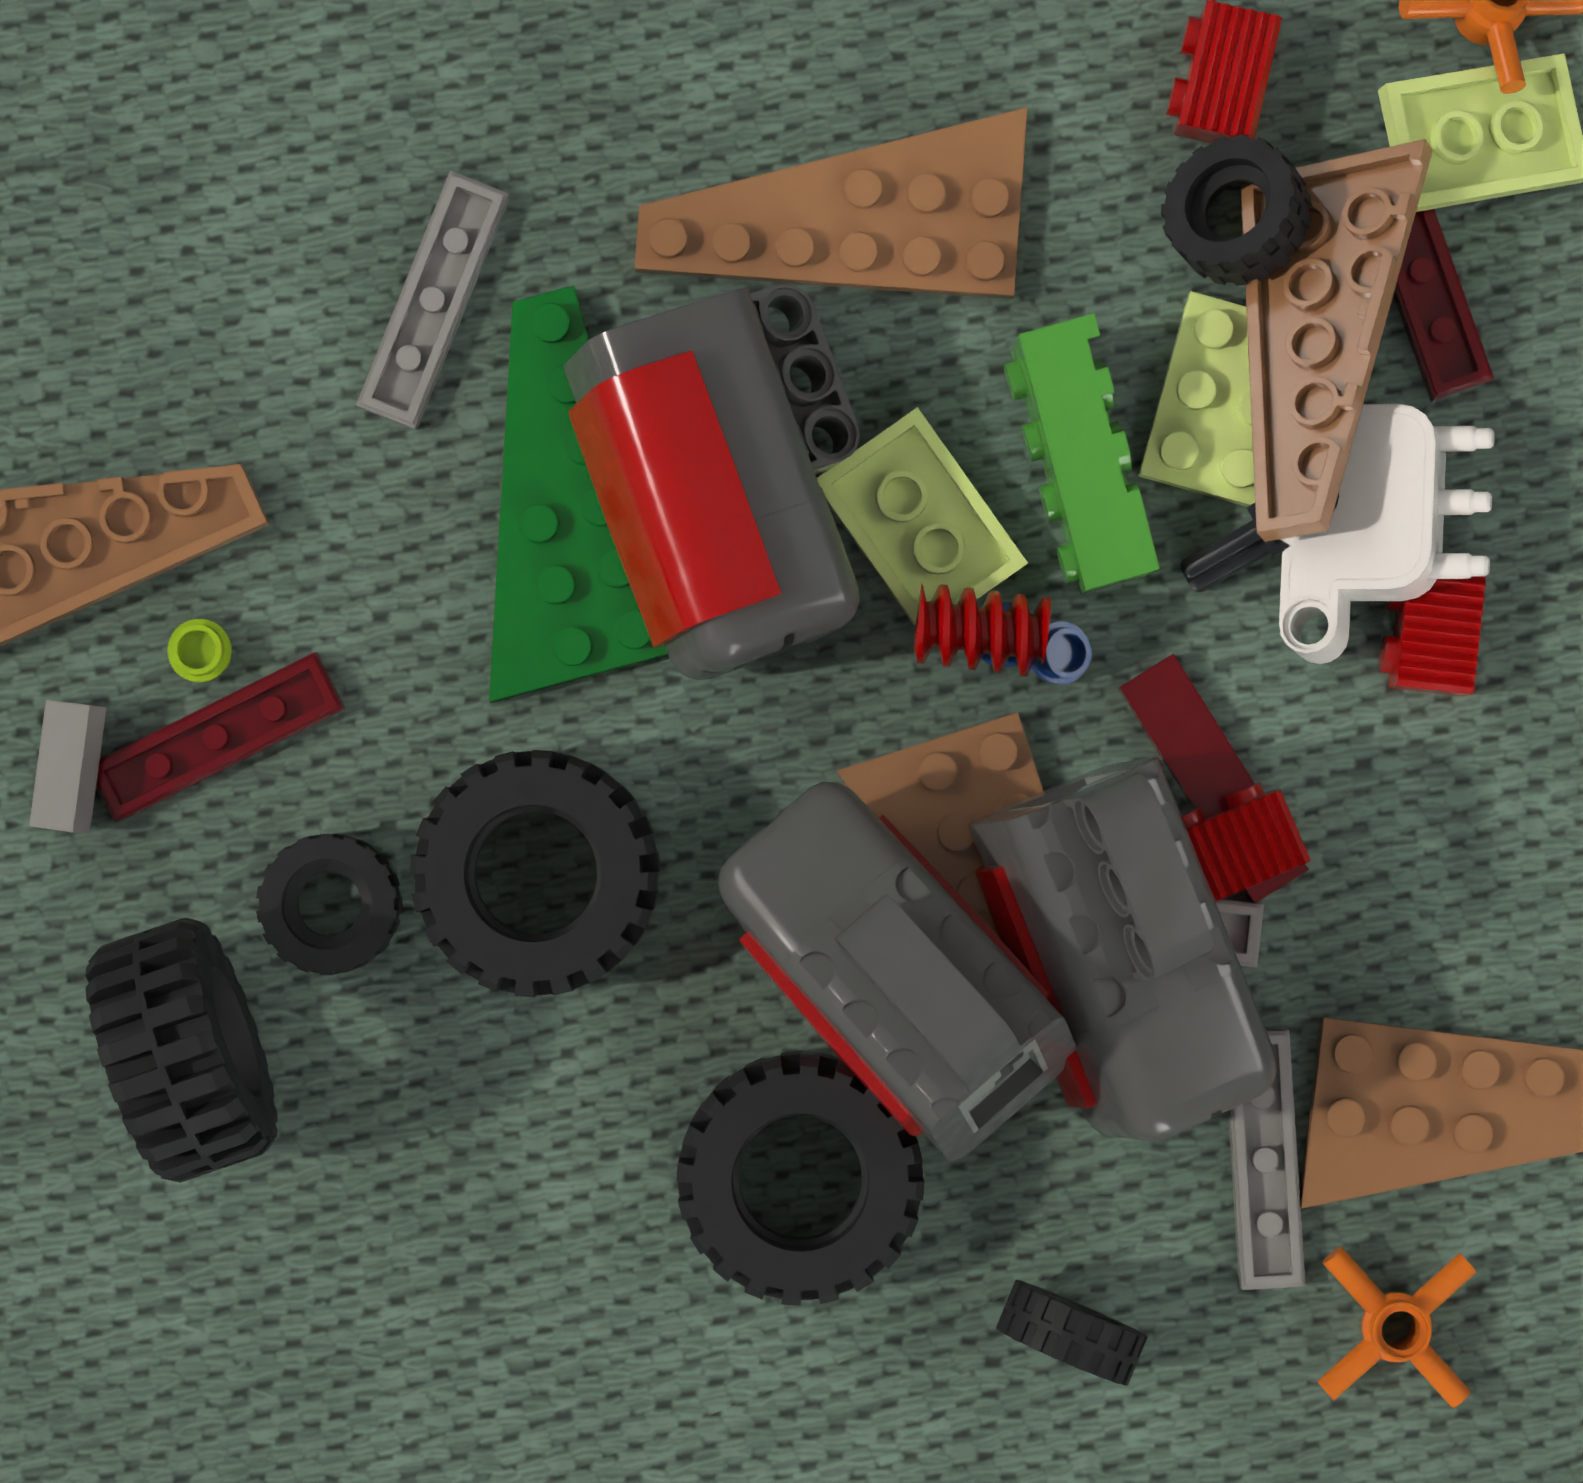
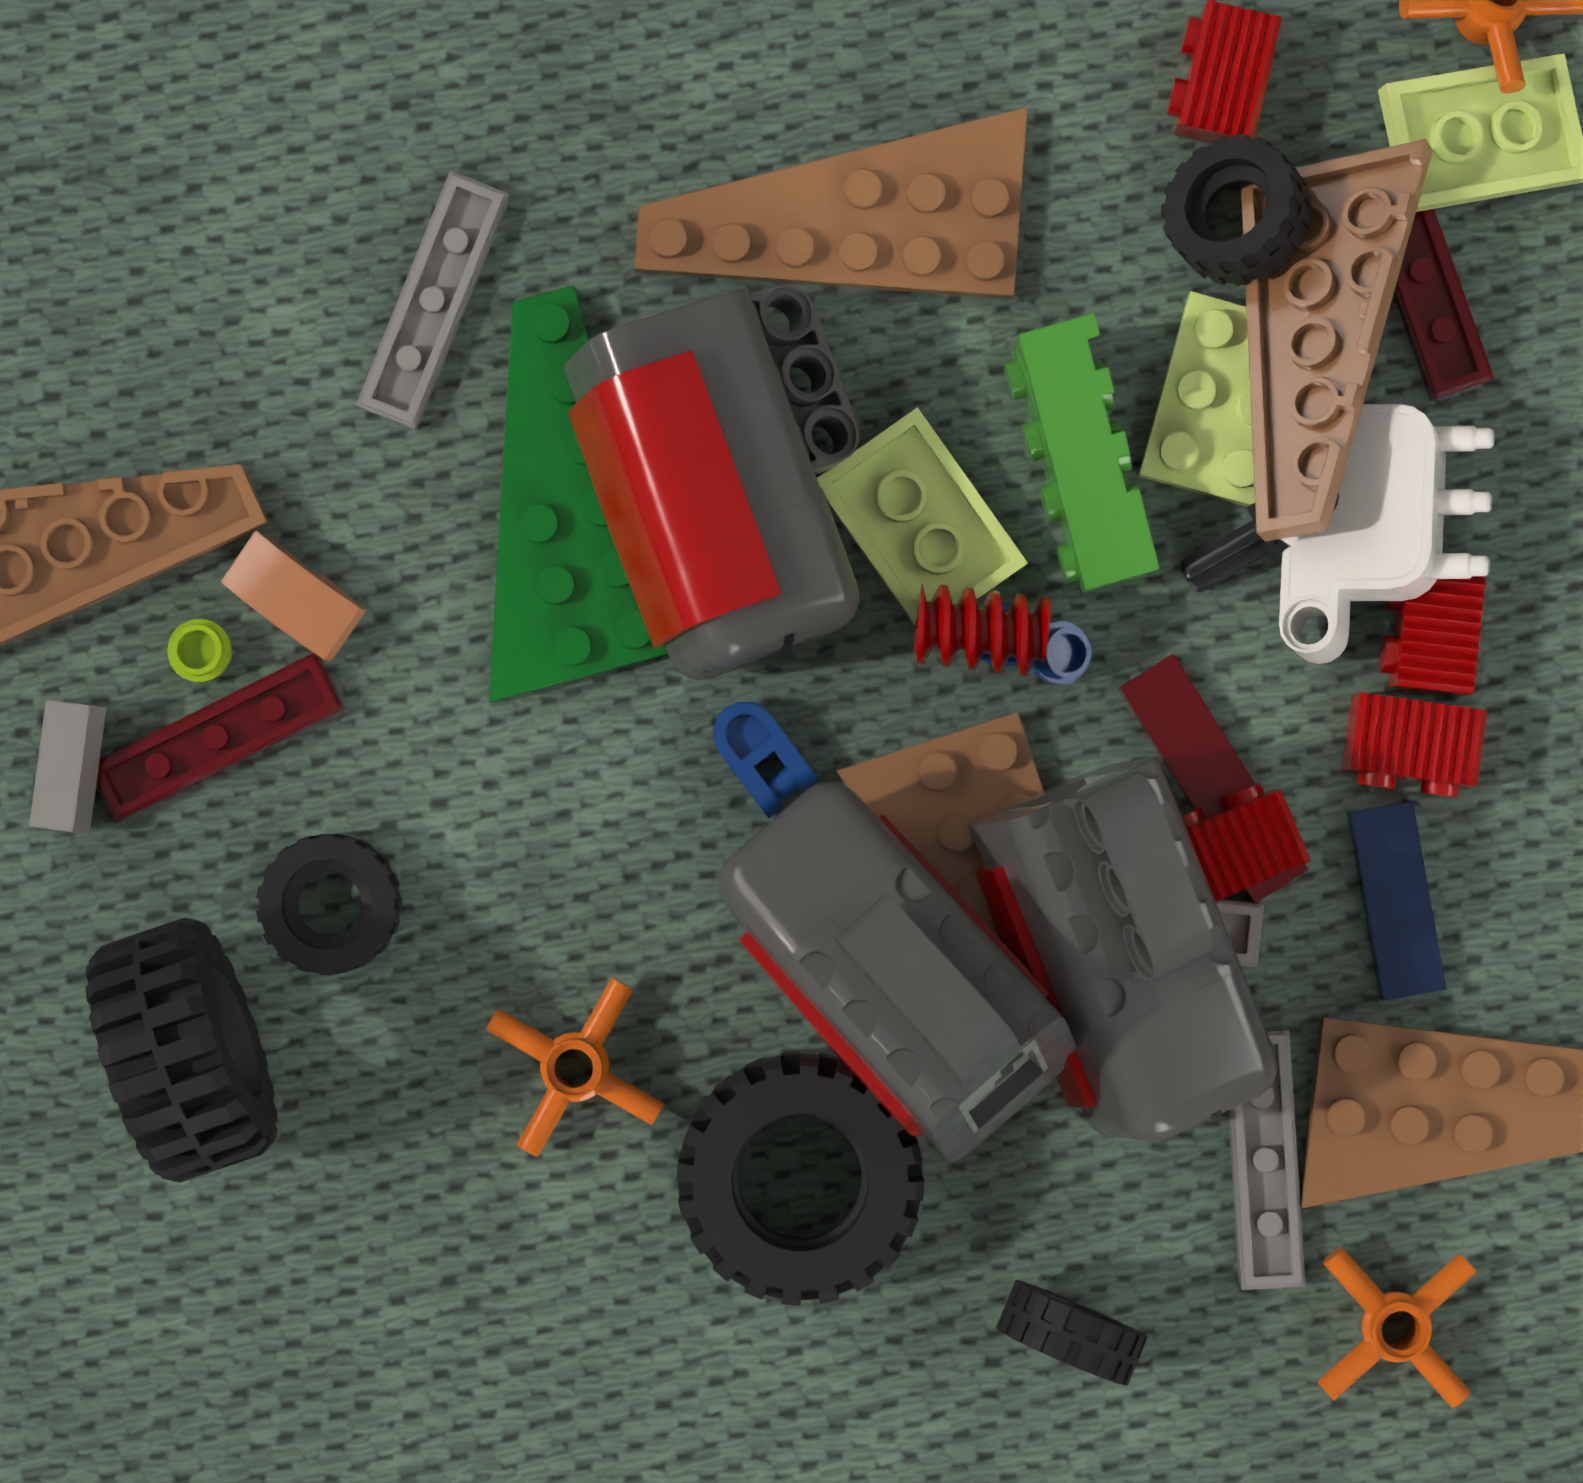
black tyre [410,750,660,997] -> none
none -> nougat slope [221,530,366,662]
none -> orange bar [486,977,665,1157]
none -> blue plate [713,702,820,819]
none -> red brick [1341,692,1488,798]
none -> dark blue tile [1347,801,1447,1001]

